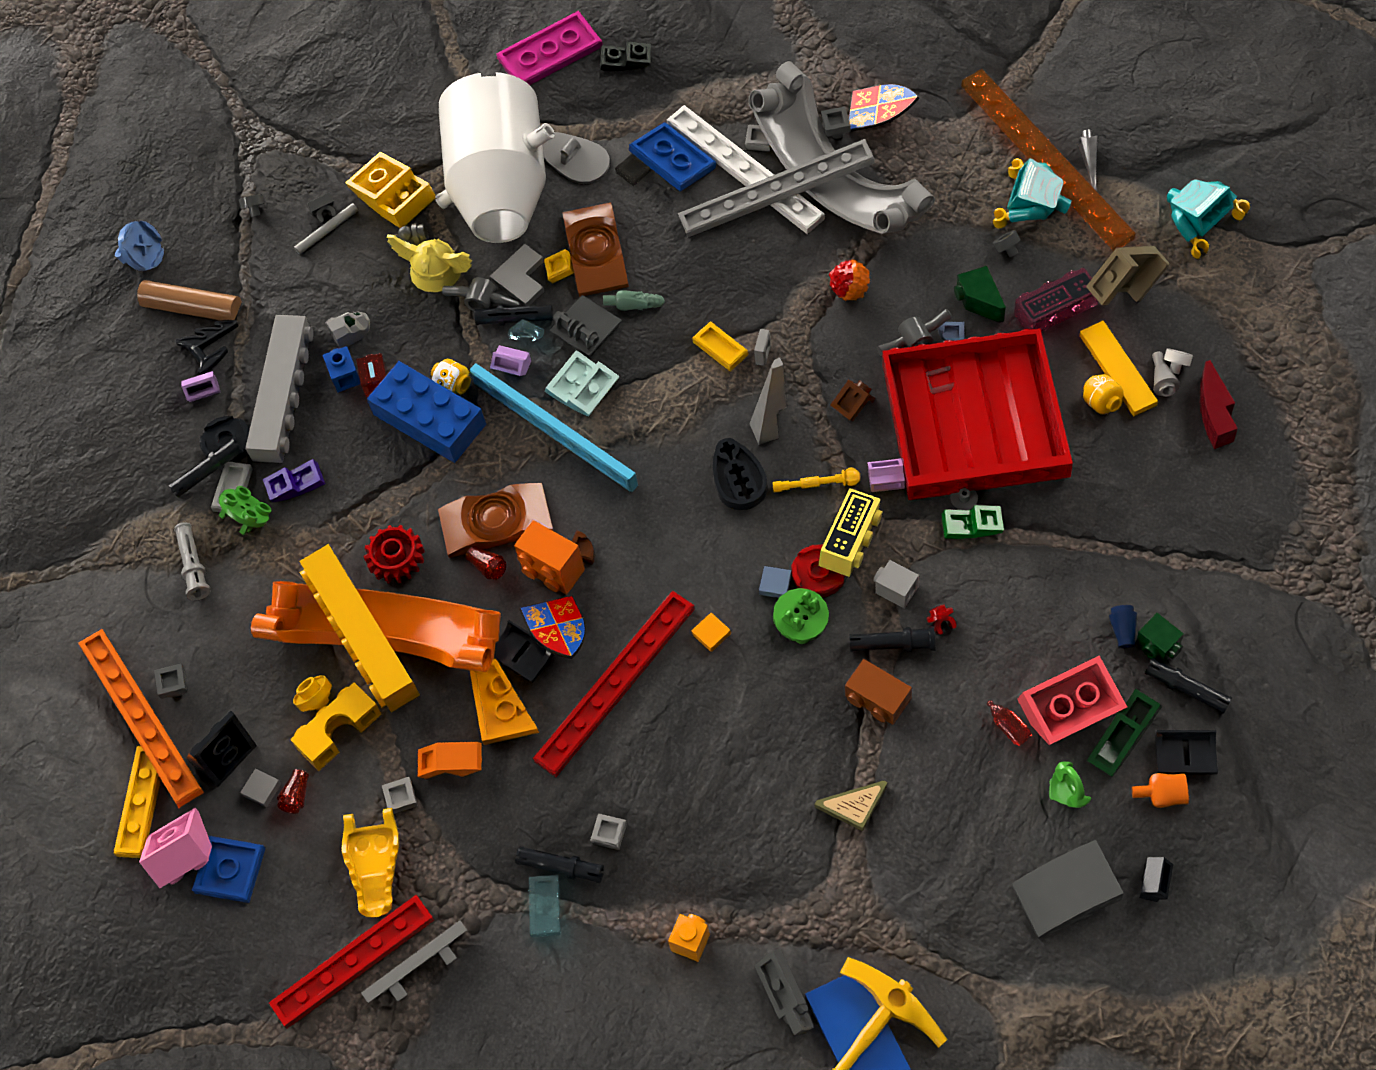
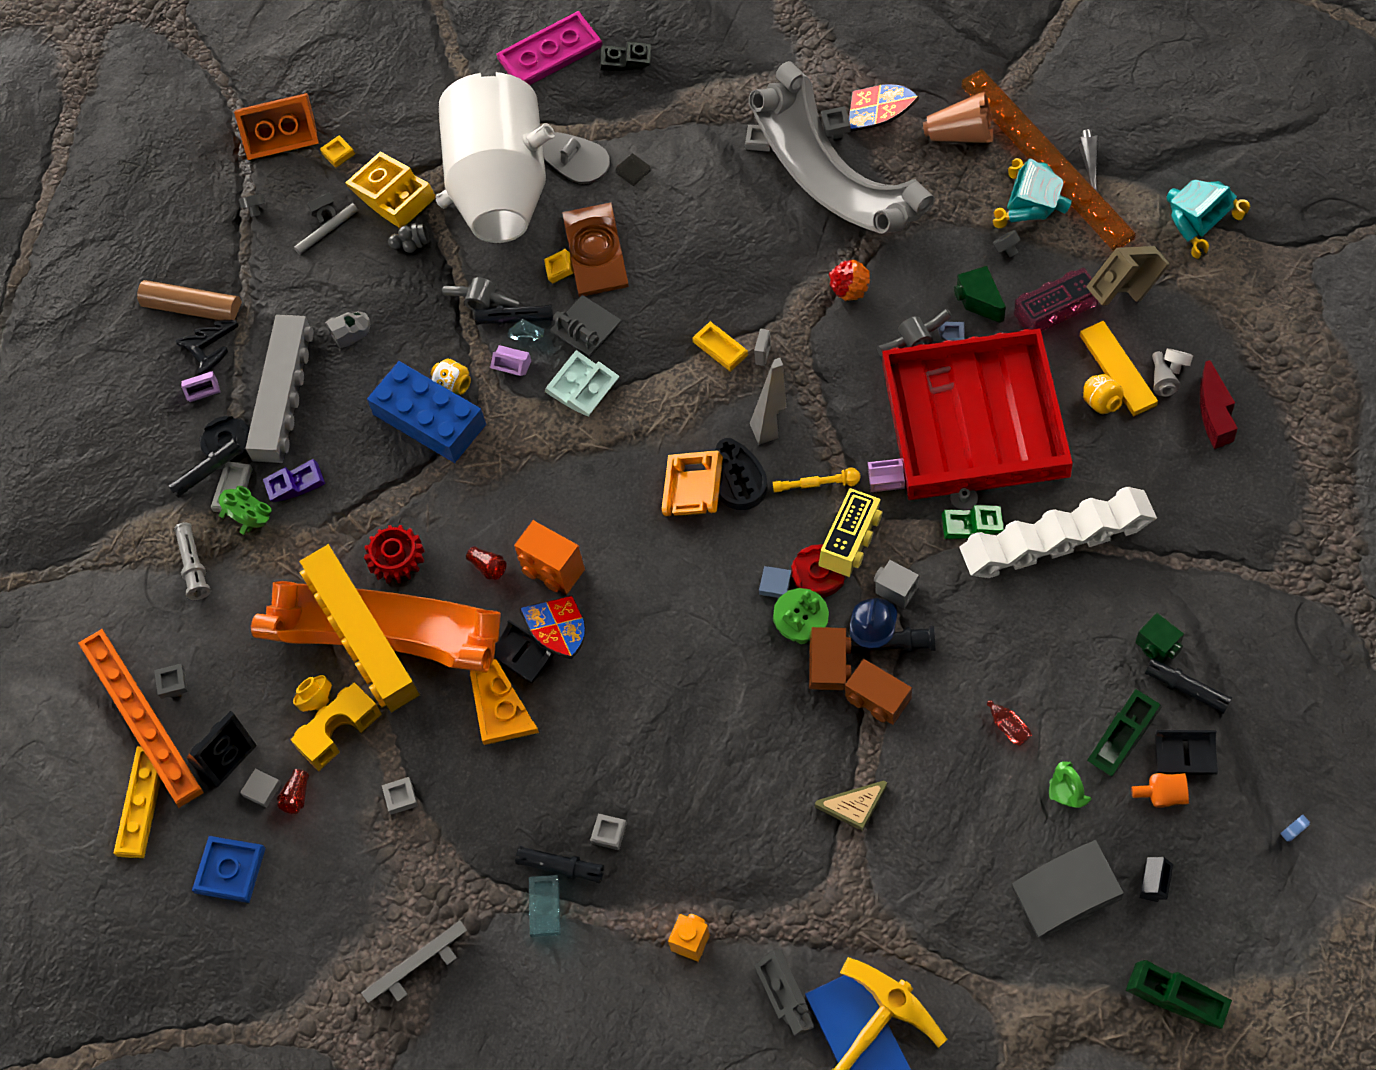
medium blue tile [115,221,164,271] -> none
bright pink slope [139,807,212,888] -> none
red plate [269,895,434,1029] -> none
blue brick [323,346,362,393] -> none
yellow animal [342,808,399,917] -> none
clear red brick [356,353,388,398] -> none
light yellow helmet [387,235,472,292] -> none
orange slope [418,742,482,779] -> none
dark orange slope [438,483,554,558] -> none
medium azure tile [470,363,638,492] -> none
light grey tile [490,244,544,306] -> none
red tile [533,590,695,777] -> none
reddish brown tile [572,530,595,564] -> none
sand green piece [603,290,665,311] -> none
blue tile [629,122,716,191] -> none
white tile [667,105,825,234] -> none
light grey tile [678,139,875,237] -> none
light orange tile [691,613,731,652] -> none
reddish brown bracket [830,379,876,422] -> none
red plate [926,605,956,635] -> none
coral slope [1017,655,1127,745] -> none
dark blue cone [1109,605,1137,649] -> none
none -> orange slope [234,93,319,160]
none -> yellow tile [320,135,355,168]
none -> light orange container [662,451,723,517]
none -> dark orange brick [809,627,851,690]
none -> dark blue piece [850,598,897,649]
none -> nougat cone [923,92,994,143]
none -> white brick [959,487,1157,578]
none -> dark green slope [1125,960,1232,1029]
none -> medium blue tile [1280,815,1310,842]

